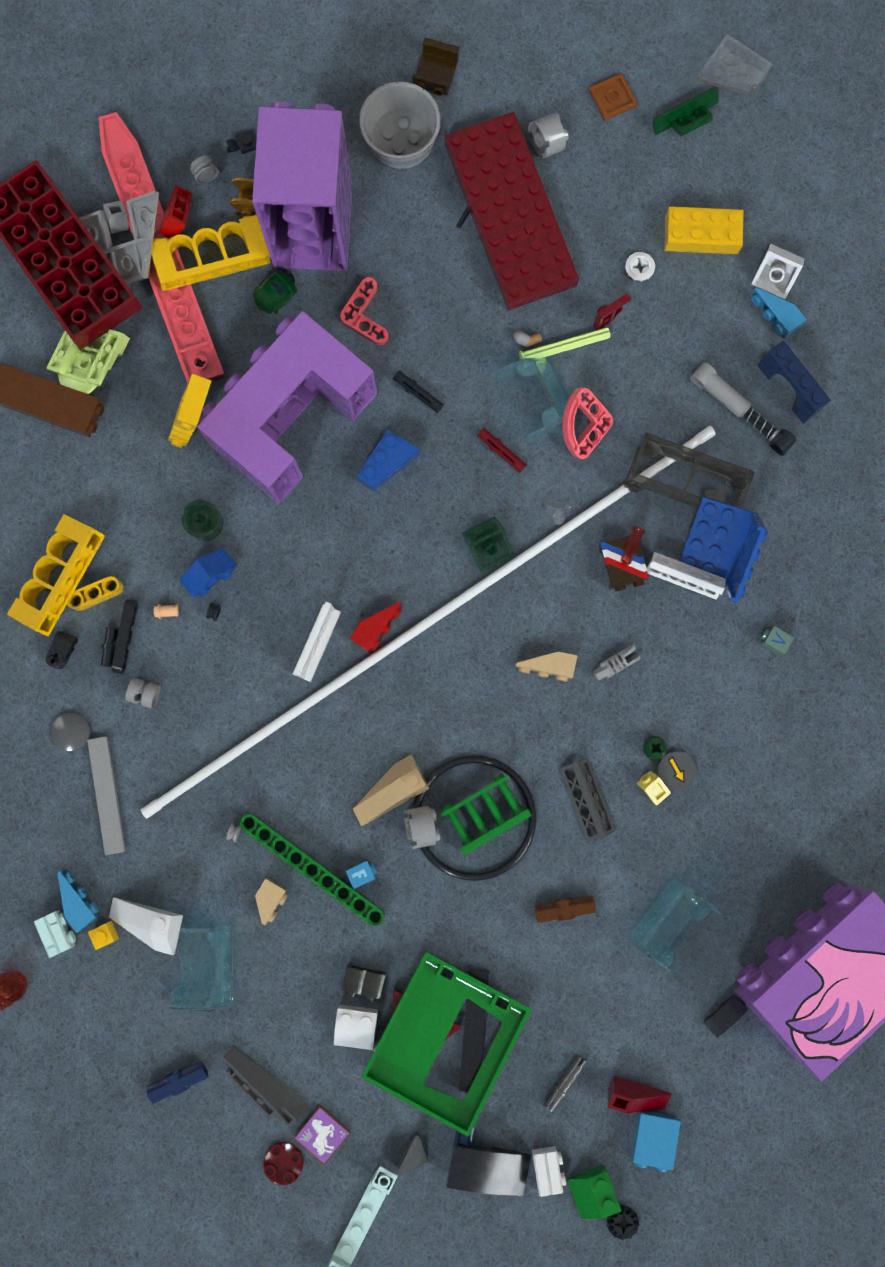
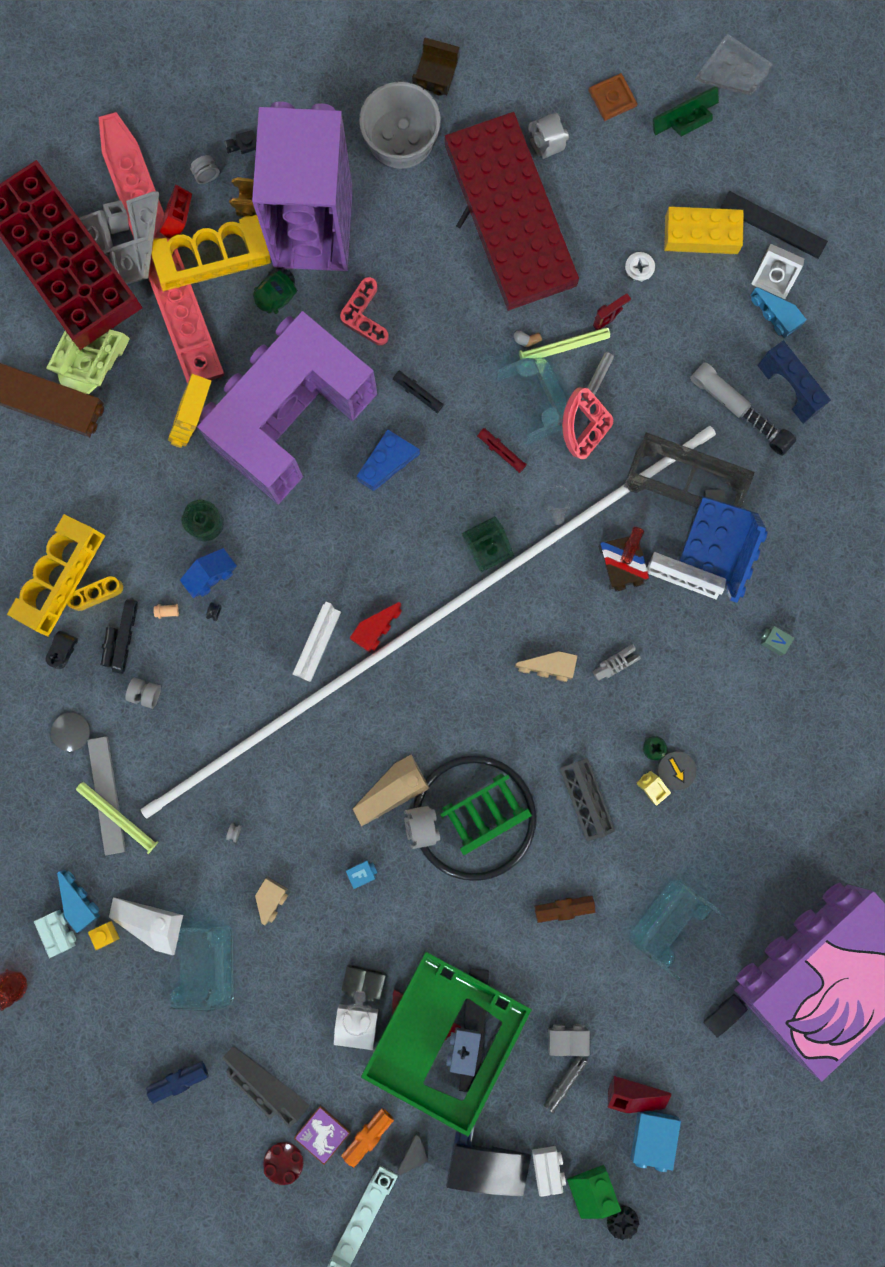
green beam [240,814,385,926] -> none
none -> yellowish green axle [76,782,159,854]
none -> orange piece [341,1108,394,1168]
none -> clear piece [343,991,372,1036]
none -> sand blue brick [446,1028,481,1076]
none -> light grey brick [548,1024,590,1056]
none -> light grey axle [582,352,614,401]
none -> black tile [720,191,828,259]

